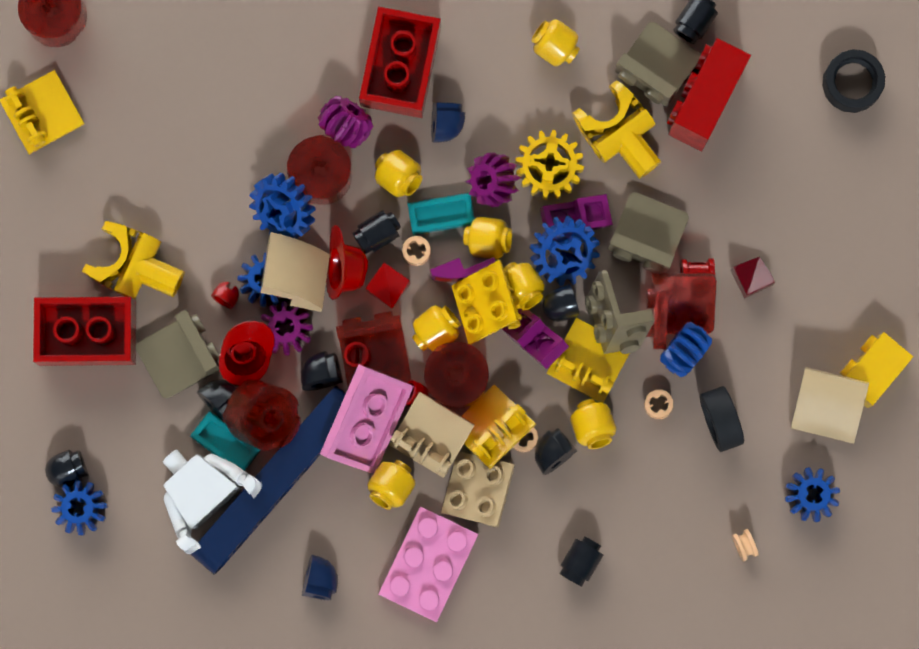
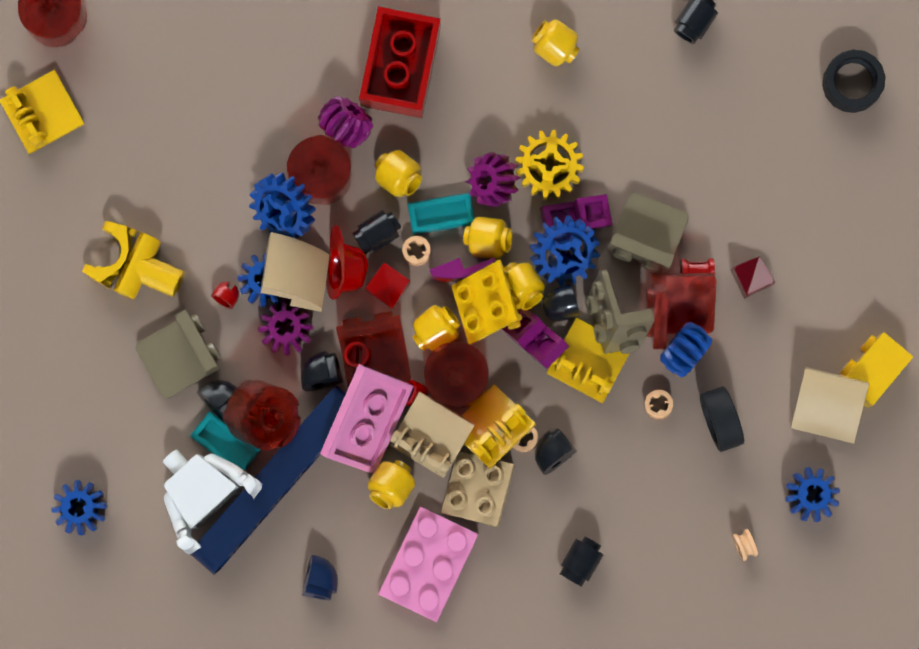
red brick [33,297,136,366] -> none
black piece [45,450,89,487] -> none
red piece [219,321,274,386] -> none
dark blue piece [431,102,466,143] -> none
yellow head [570,399,617,449] -> none
yellow connector [572,80,662,179] -> none
dark tan bracket [615,22,700,107] -> none
red brick [667,38,751,152] -> none

